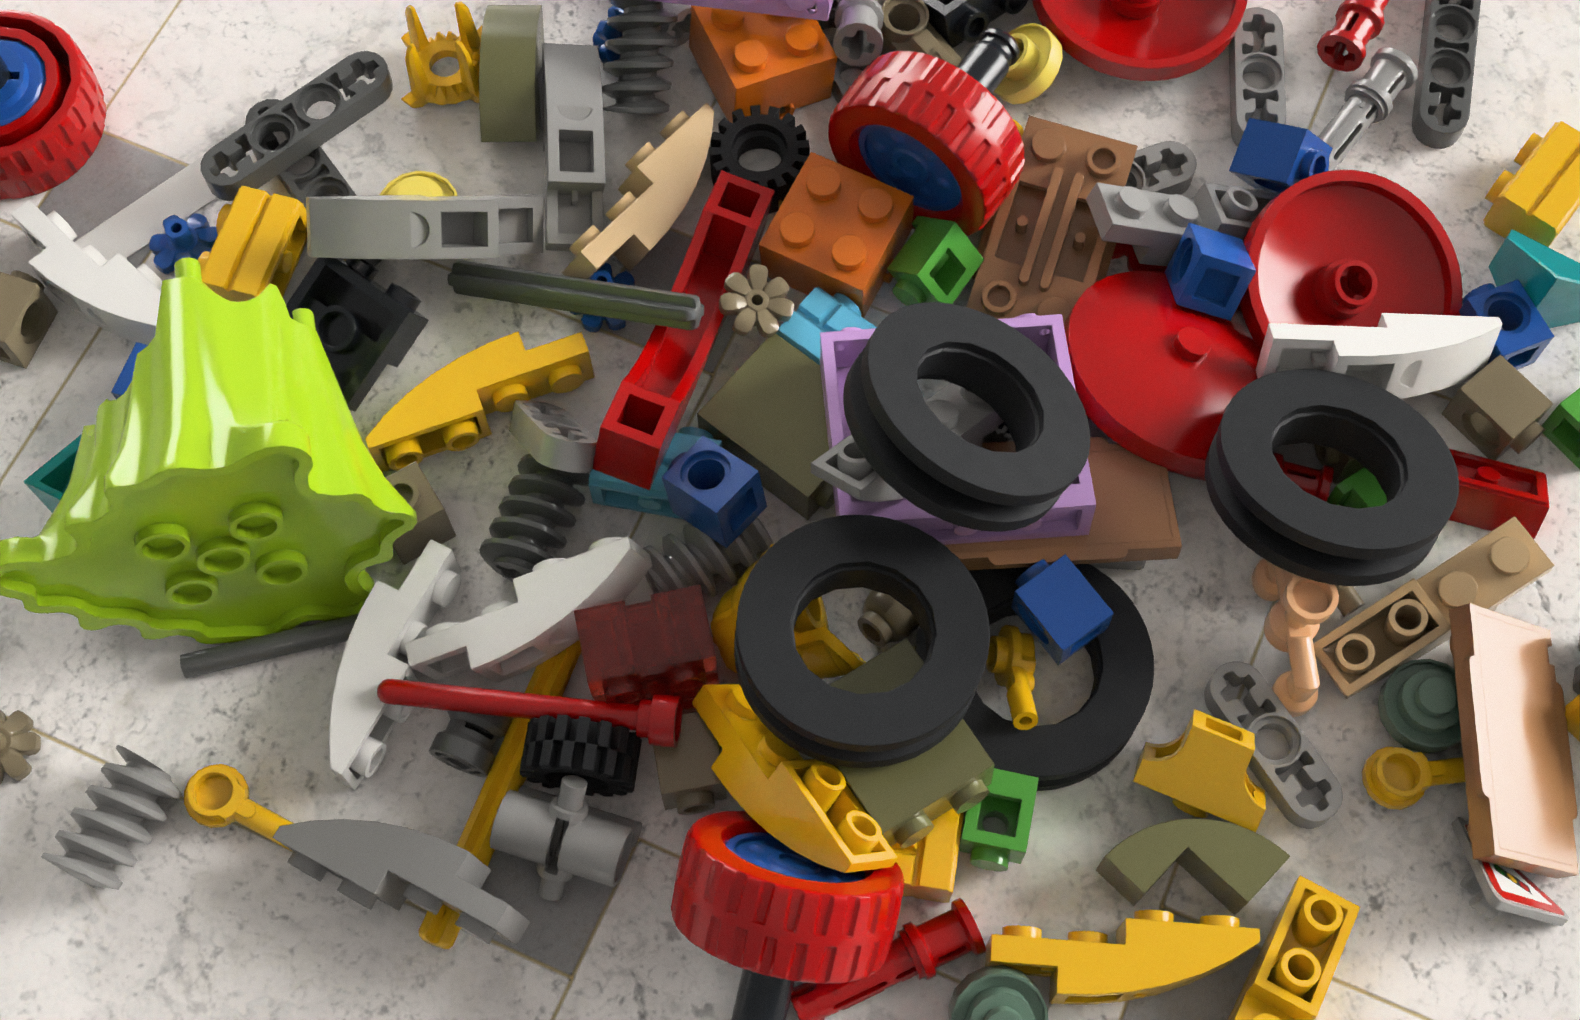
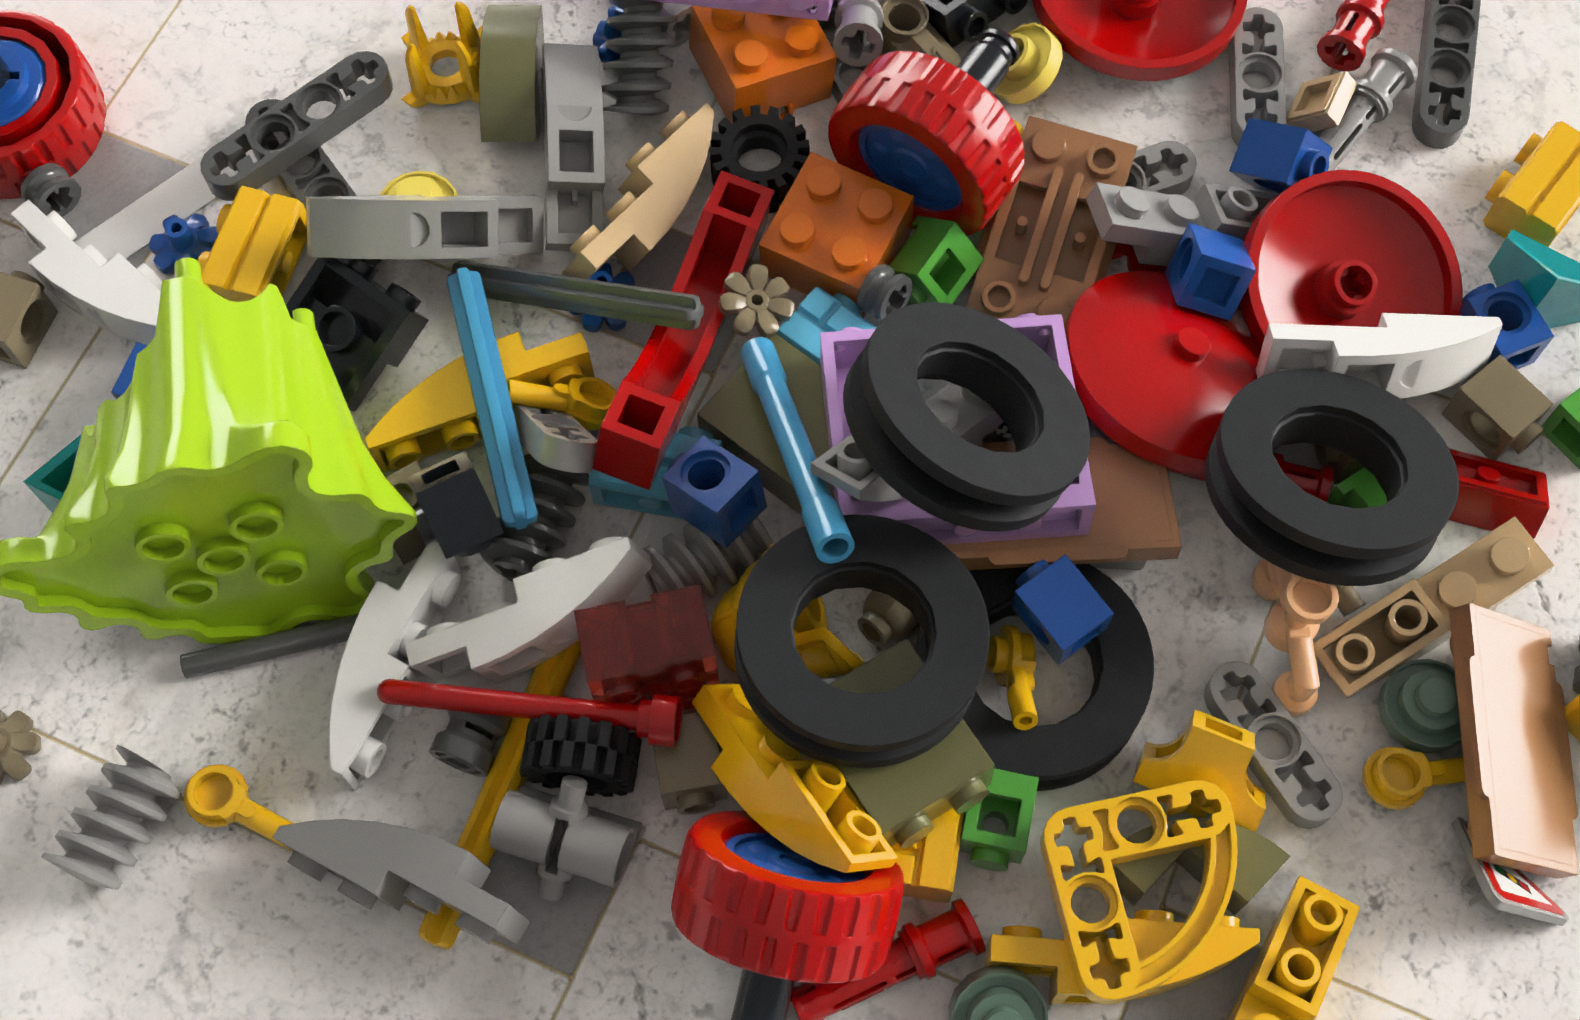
none -> dark grey bush [21,163,81,217]
none -> black brick [408,451,504,559]
none -> dark azure axle [446,267,538,530]
none -> yellow plate [506,377,616,430]
none -> dark azure piece [740,337,855,564]
none -> dark grey bush [857,264,913,322]
none -> yellow beam [1040,780,1238,1005]
none -> tan tile [1286,71,1357,132]

